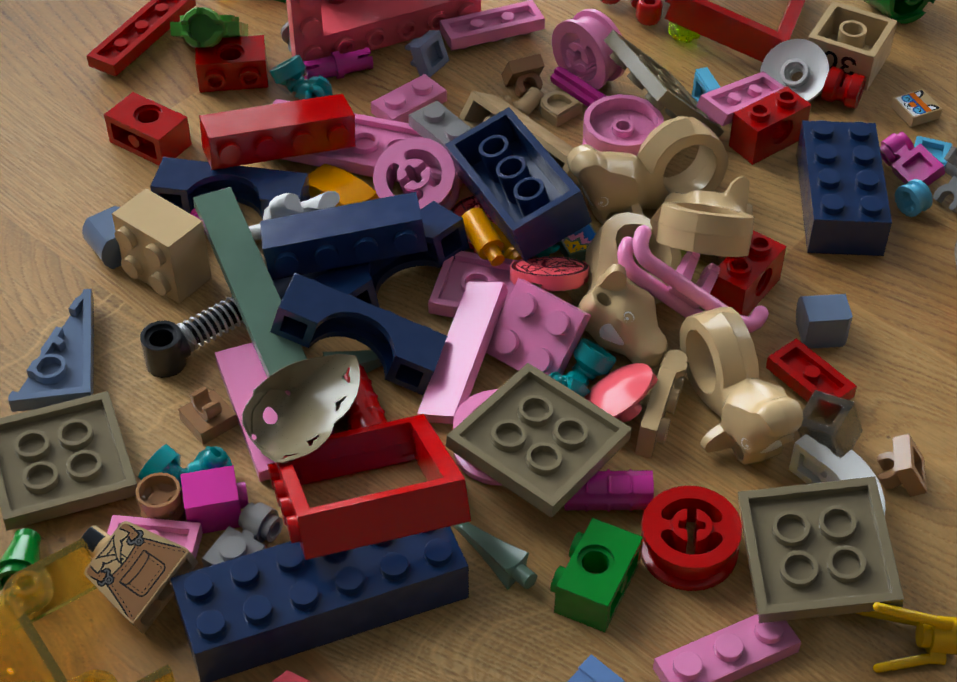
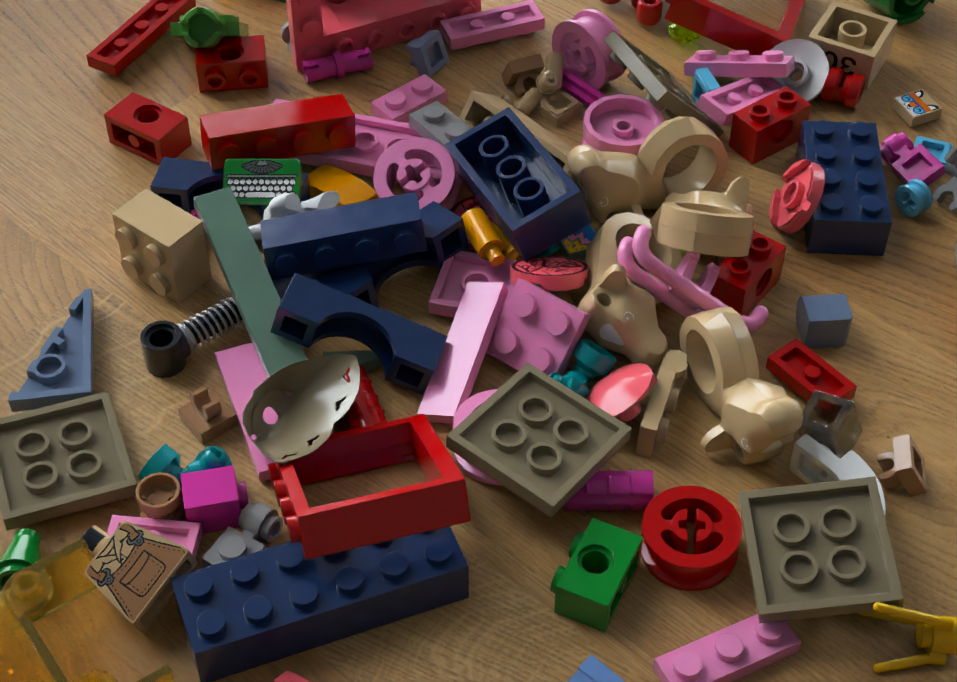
sand blue piece [82,206,122,269] -> none
teal arm [269,55,333,100] -> none
sand green piece [453,522,537,590] -> none
none -> slope [223,159,303,205]
none -> tan arm [536,52,564,95]
none -> bright pink plate [684,50,795,78]
none -> coral tile [769,159,825,234]

